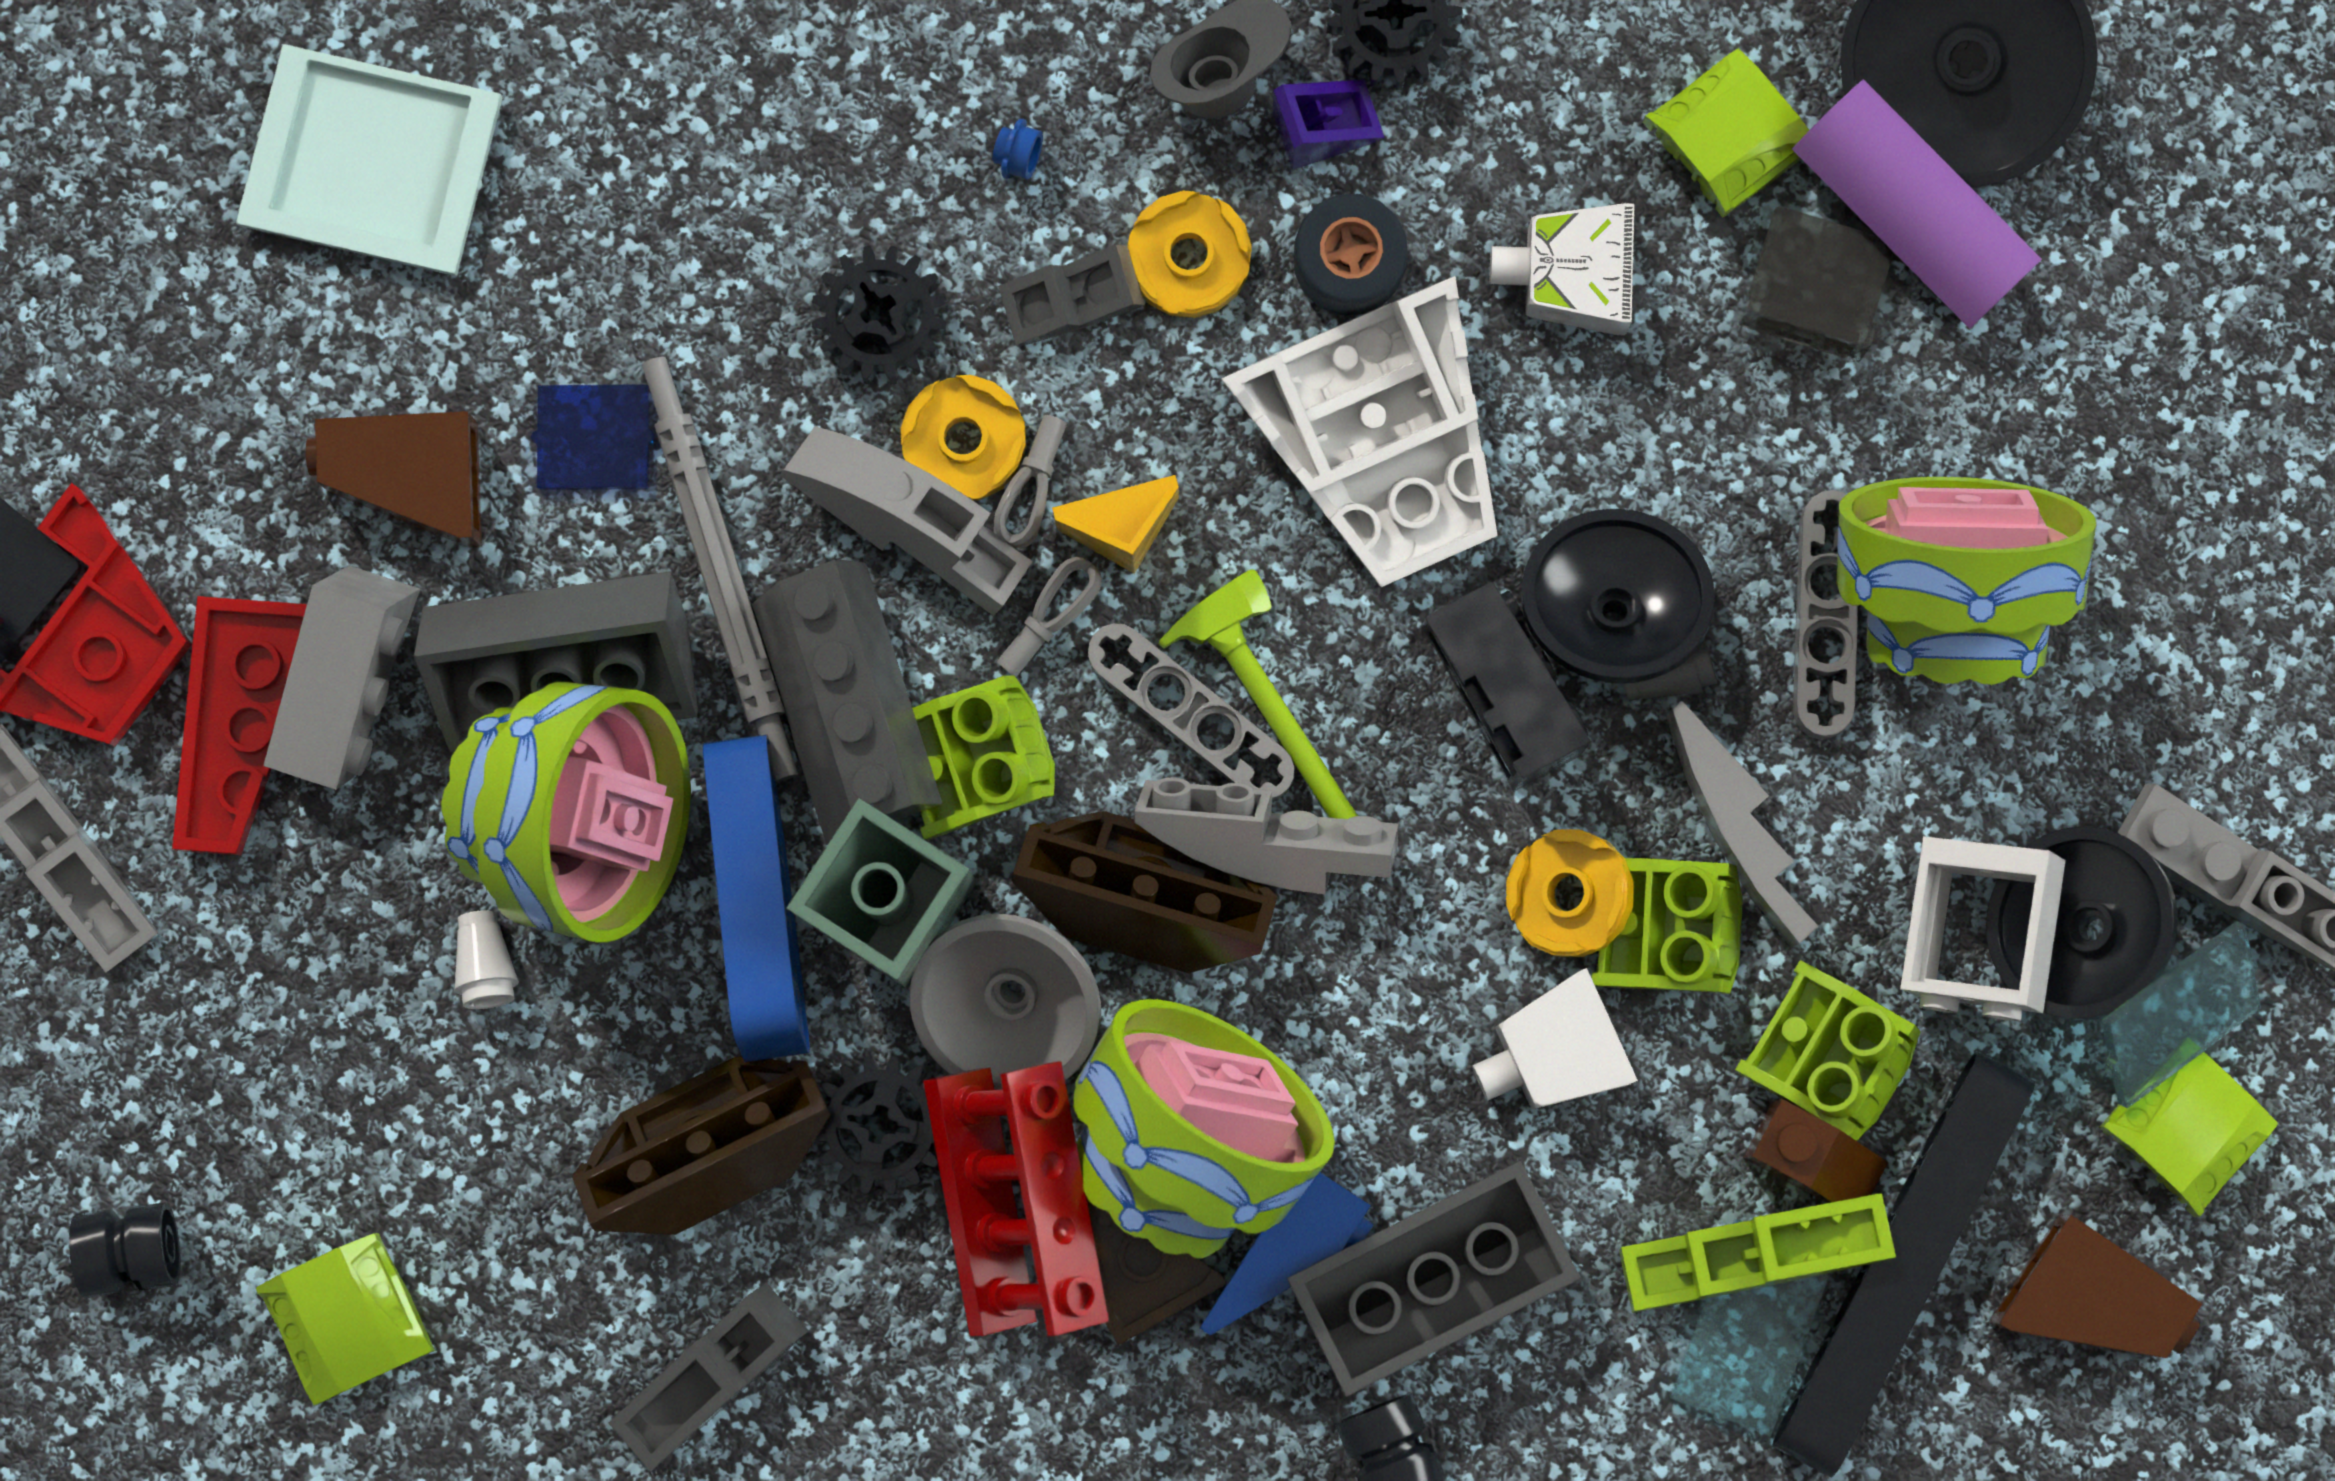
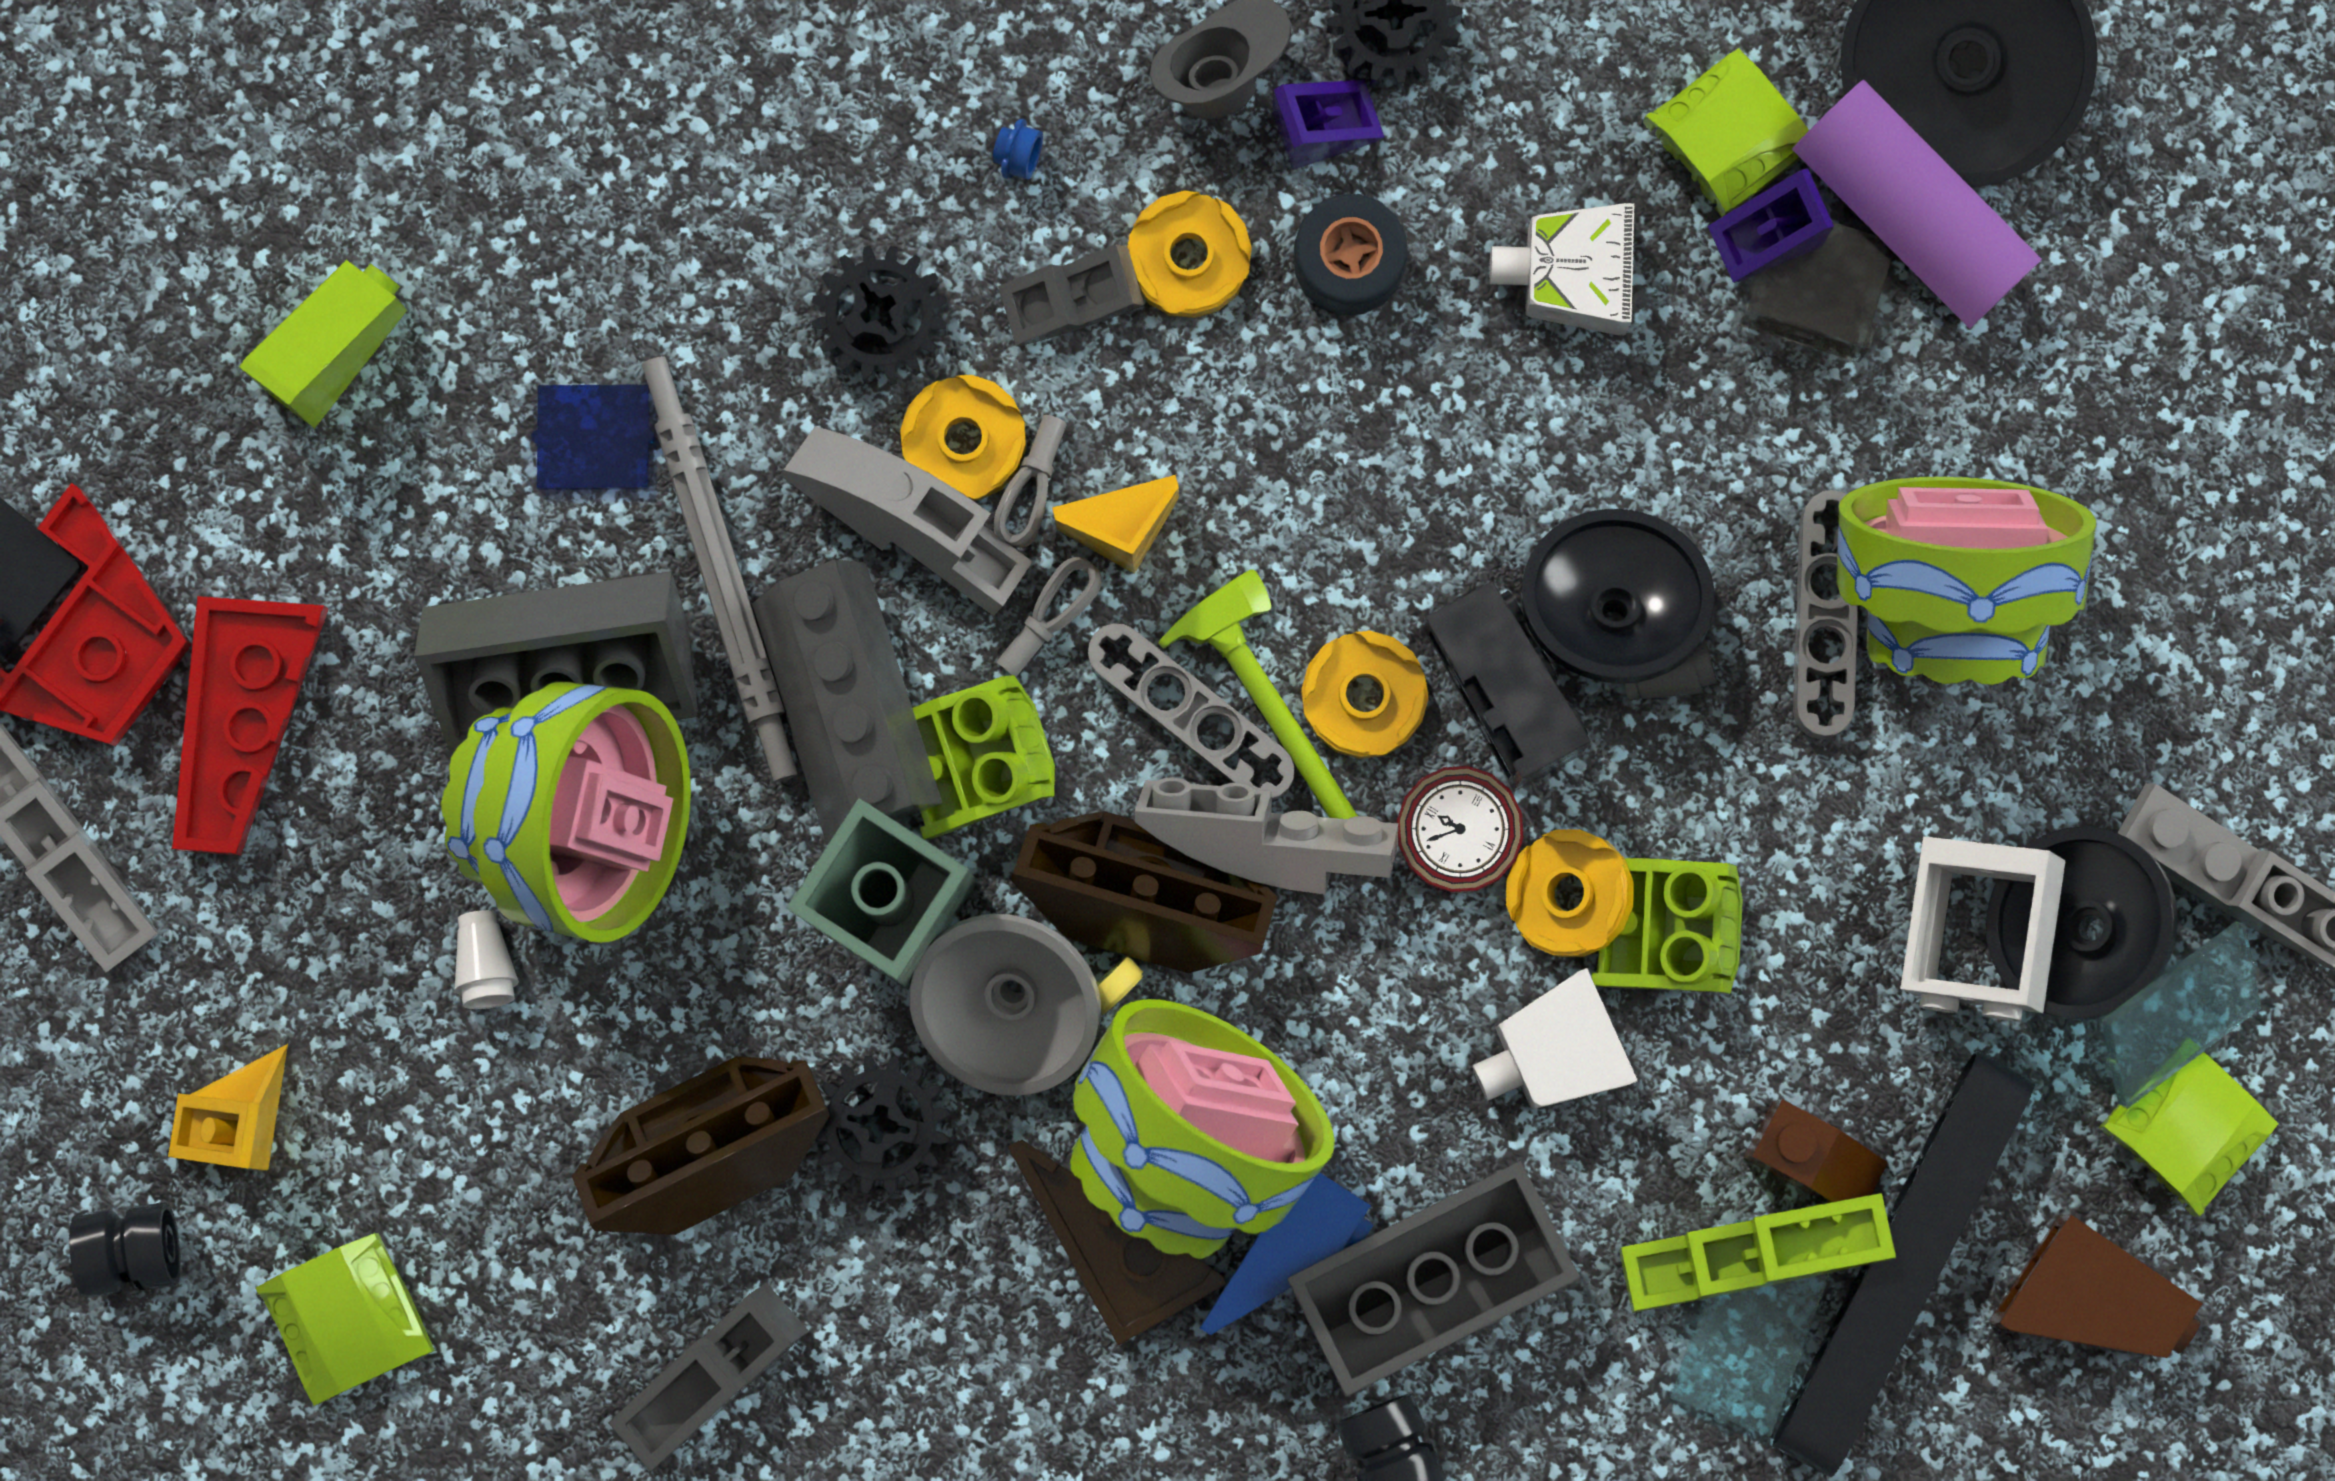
light aqua piece [236,44,503,276] -> none
light grey wedge [264,565,420,790] -> none
reddish brown slope [306,411,482,548] -> none
blue beam [703,735,810,1062] -> none
red fence [923,1061,1109,1336] -> none
white wedge [1221,276,1498,587] -> none
light grey slope [1666,701,1819,948] -> none
lime slope [1735,960,1921,1141] -> none
none -> yellow slope [168,1044,288,1170]
none -> lime slope [239,260,407,429]
none -> light yellow tile [1096,956,1143,1016]
none -> yellow tile [1301,630,1429,759]
none -> tile [1396,766,1524,894]
none -> dark purple slope [1708,169,1834,283]

